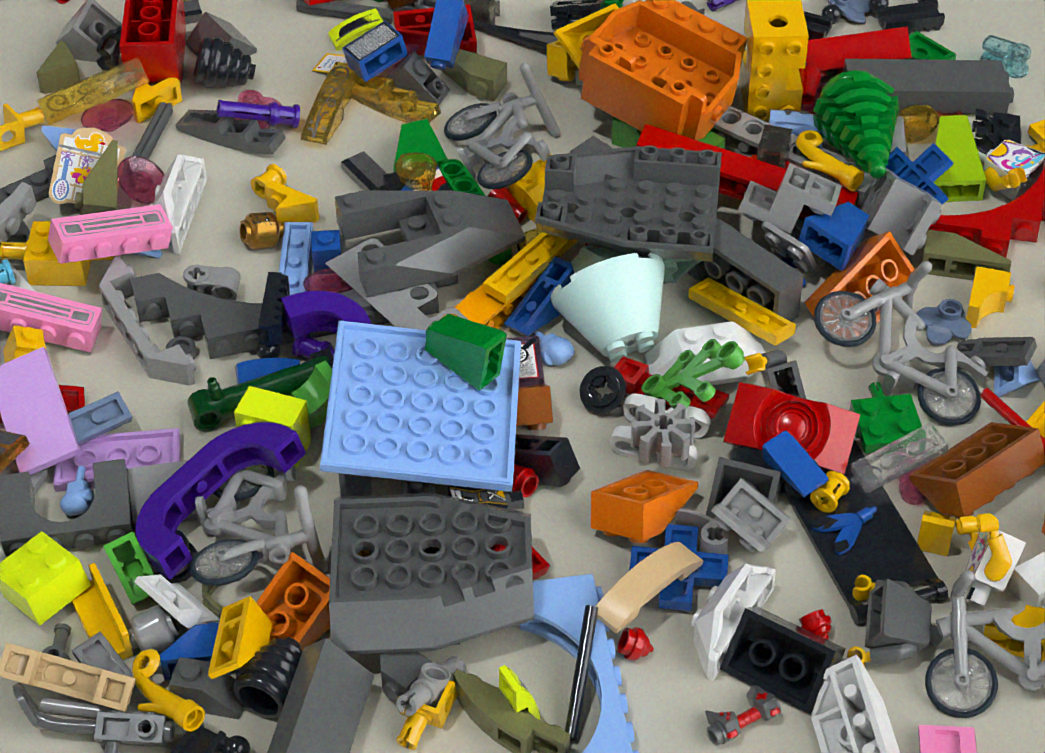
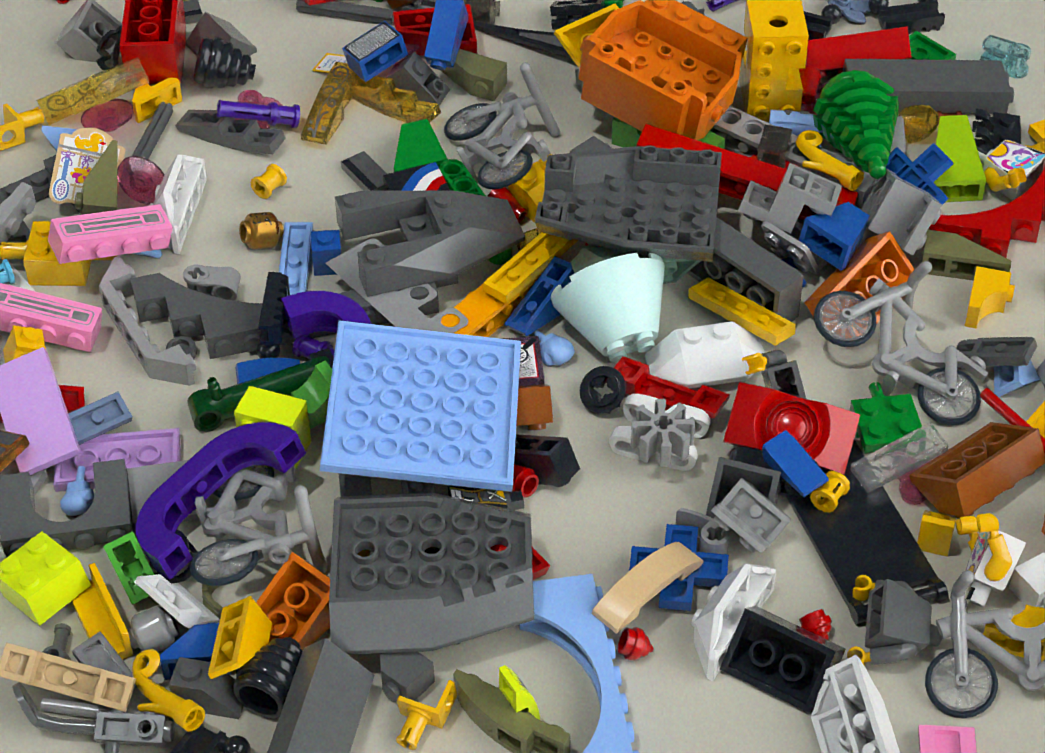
olive slope [36,41,81,94] -> none
yellow slope [265,180,319,229] -> none
clear pink dish [303,268,353,294] -> none
neon yellow slope [328,8,383,51] -> none
clear yellow hat [395,153,437,191] -> none
light grey pin [396,656,466,716] -> none
green slope [425,314,507,391] -> none
yellow brick [546,40,579,81] -> none
black bar [565,605,598,741] -> none
orange slope [591,470,698,543] -> none
bright green plant [642,339,745,409] -> none
dark grey piece [705,685,781,746] -> none
blue piece [811,506,877,555] -> none
sand blue plate [916,299,971,345] -> none

